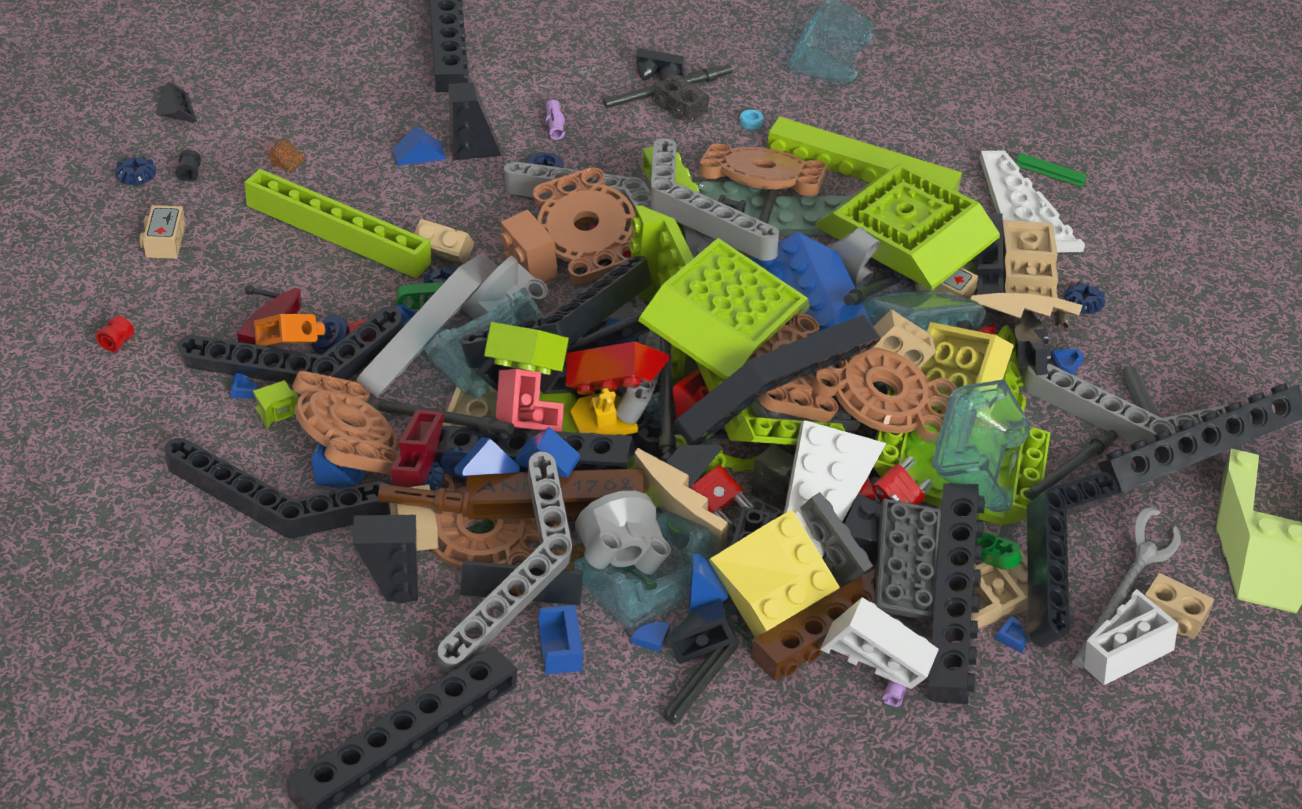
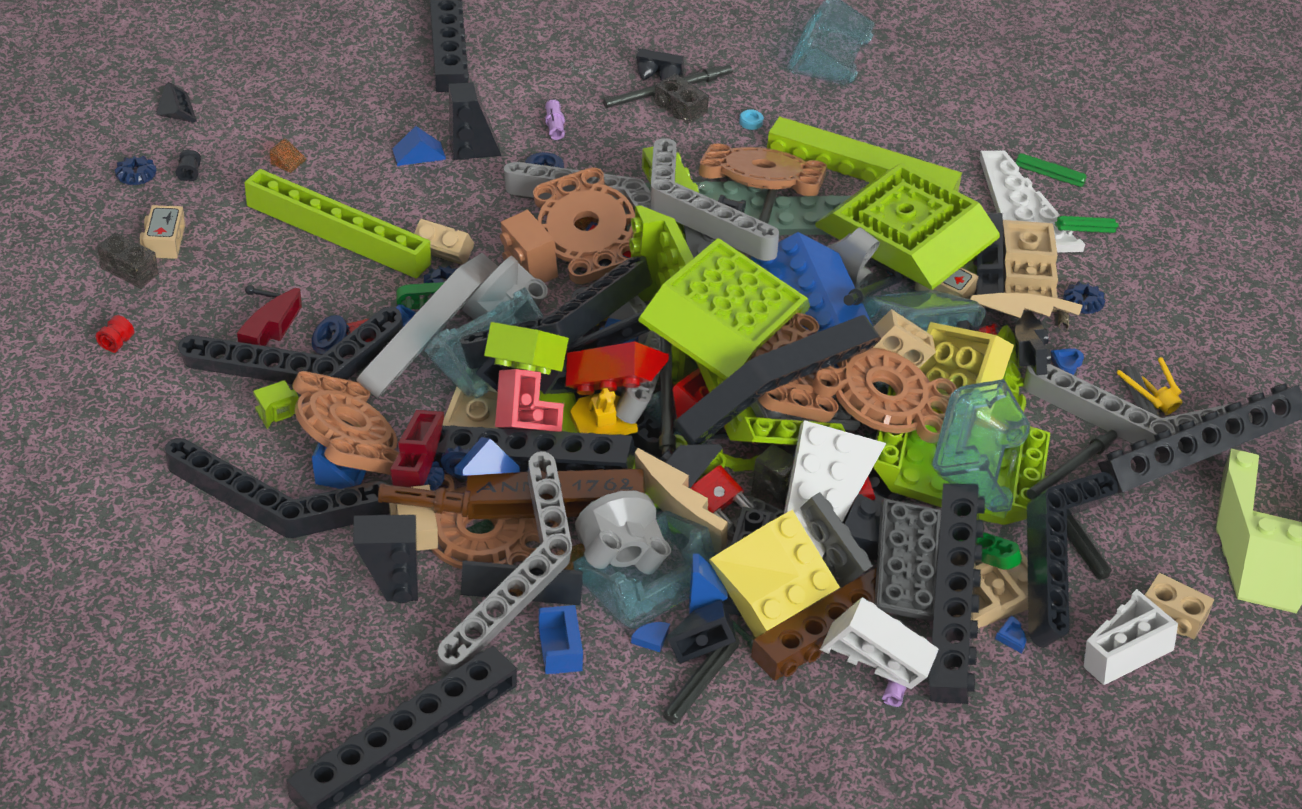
blue tile [230,373,258,399] -> none
orange torso [254,314,325,347] -> none
pearl dark grey bar [378,400,515,435] -> none
blue slope [514,427,580,478] -> none
clear green hinge [622,565,657,590] -> none
piece [872,456,934,505] -> none
light grey piece [1072,507,1181,668] -> none
none -> clear smoke brick [97,232,159,289]
none -> green axle [1055,216,1119,233]
none -> pearl dark grey axle [1067,514,1112,580]
none -> yellow plant [1117,357,1183,415]

